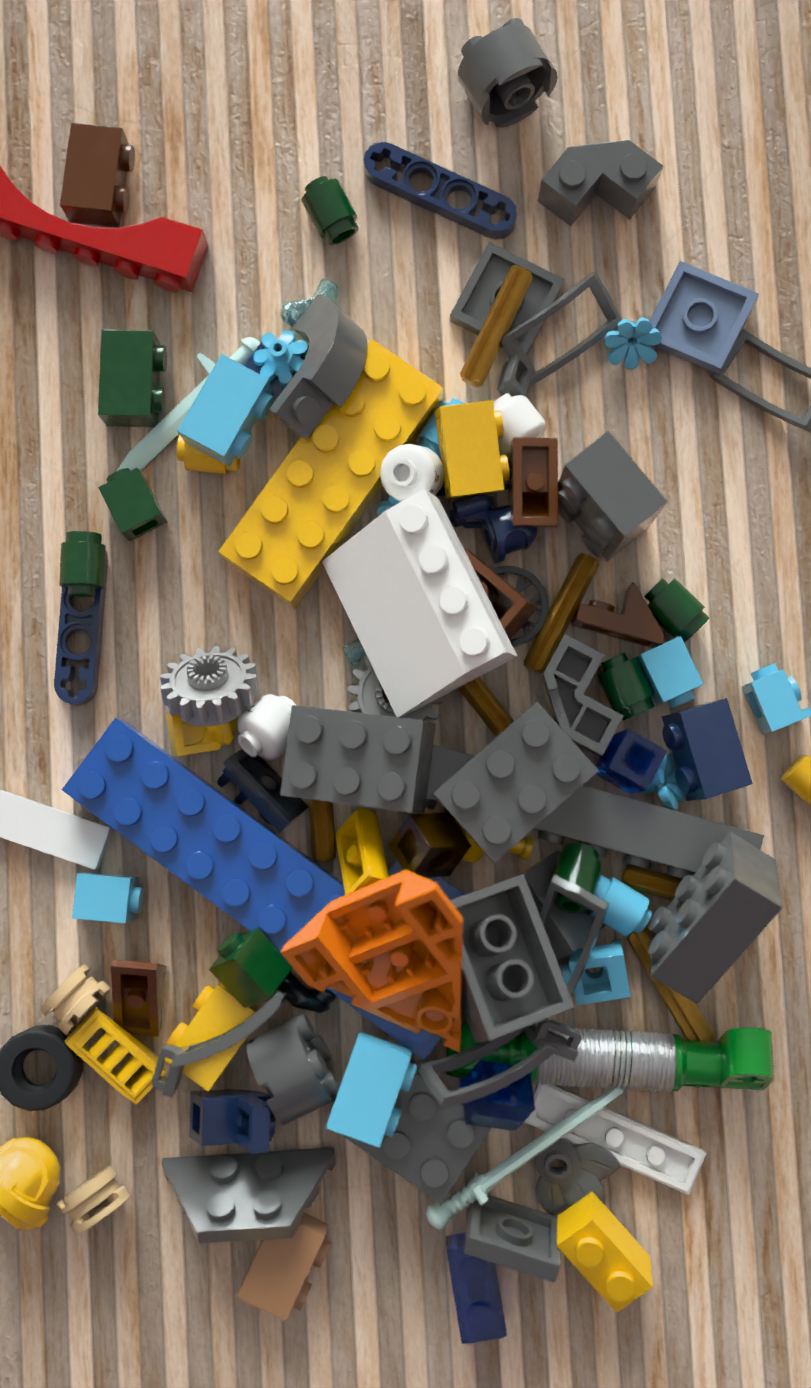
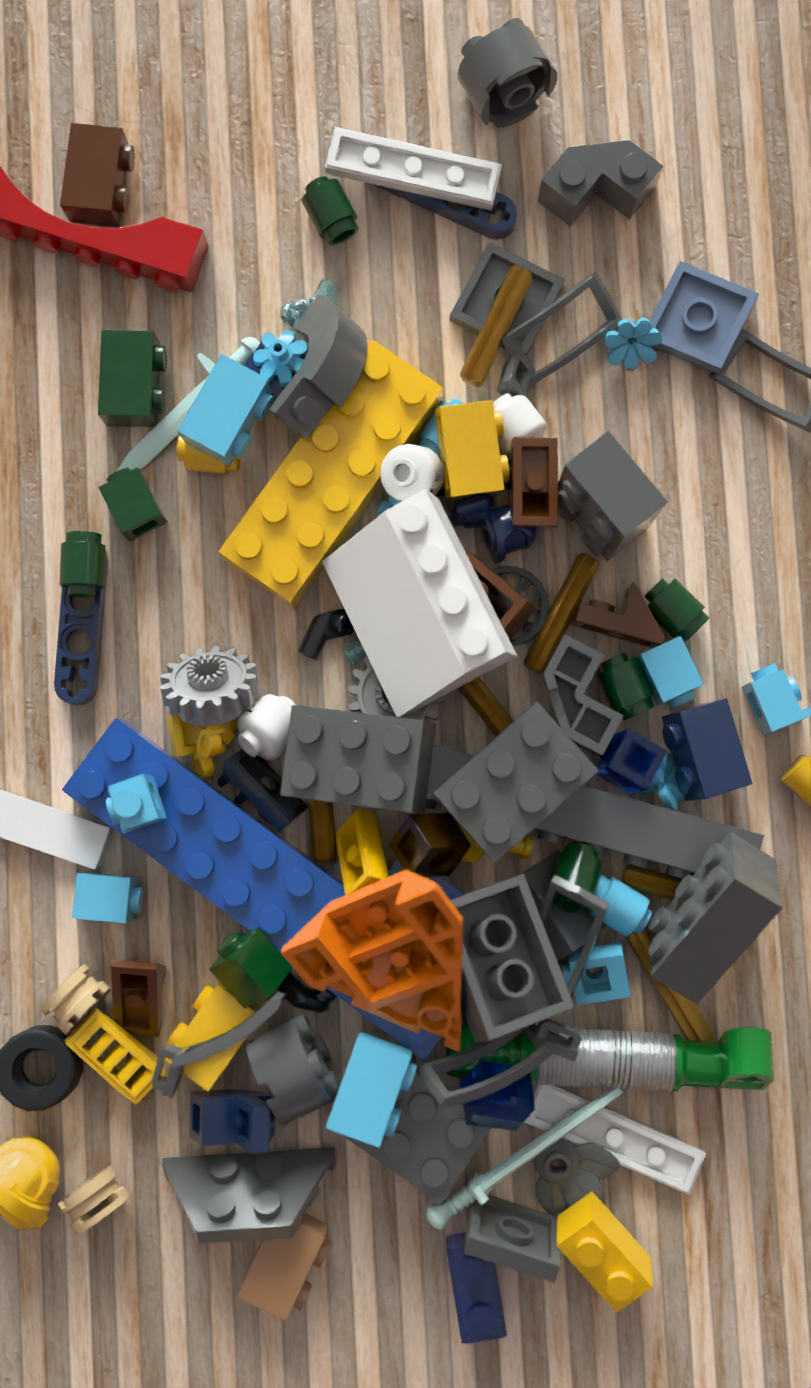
none -> medium azure brick [106,774,168,834]
none -> yellow piece [192,724,226,779]
none -> black arm [298,609,355,660]
none -> white tile [325,127,502,211]

